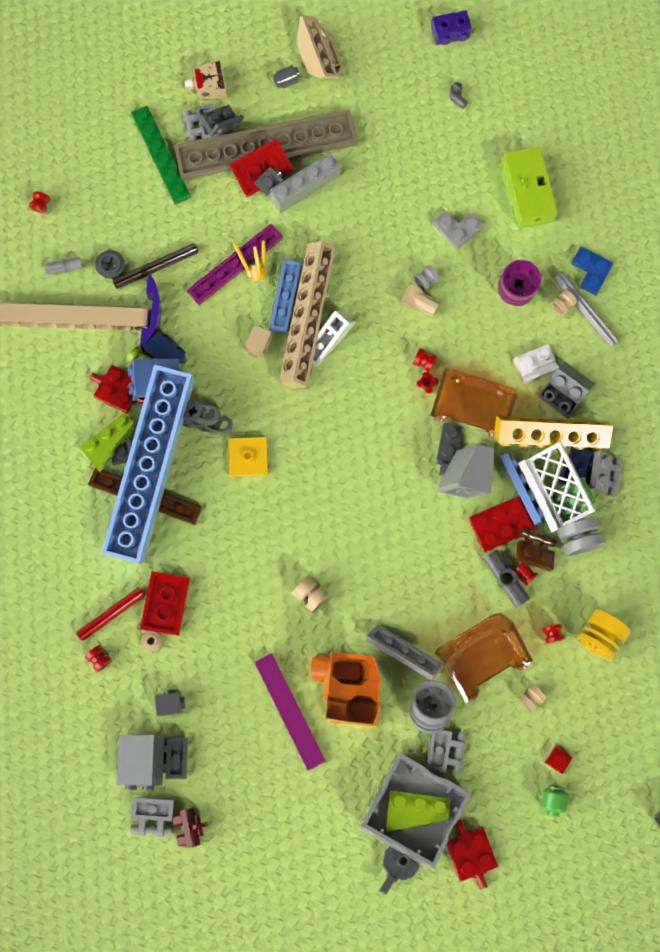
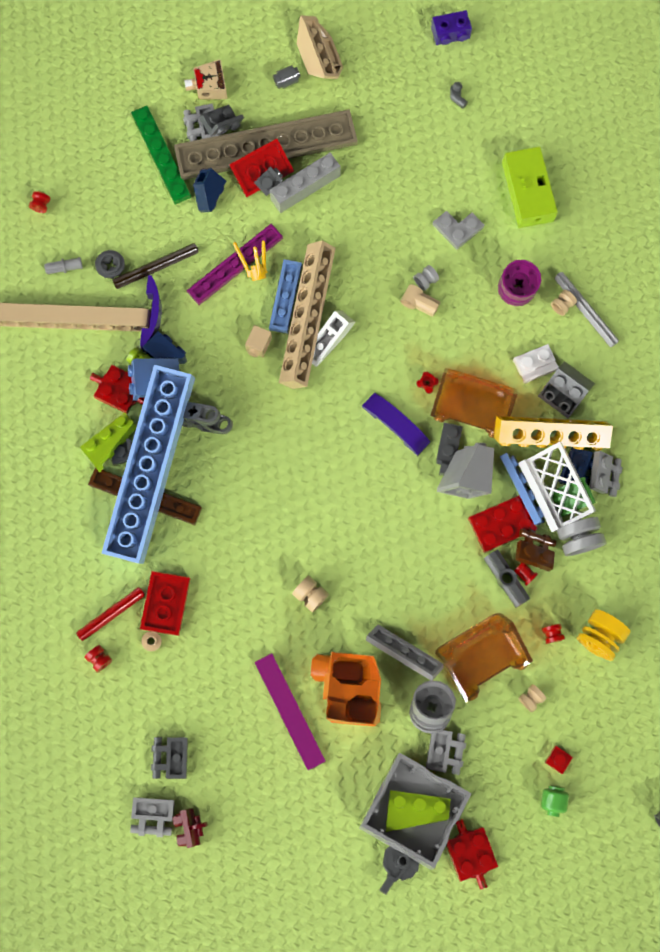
brick [117,735,164,790] -> none
dark grey brick [155,689,186,717] -> none
yellow plate [228,437,268,477] -> none
red wheel [413,348,437,372] -> none
blue plate [571,247,613,296] -> none
none -> dark blue slope [193,168,226,213]
none -> dark purple slope [362,393,430,456]

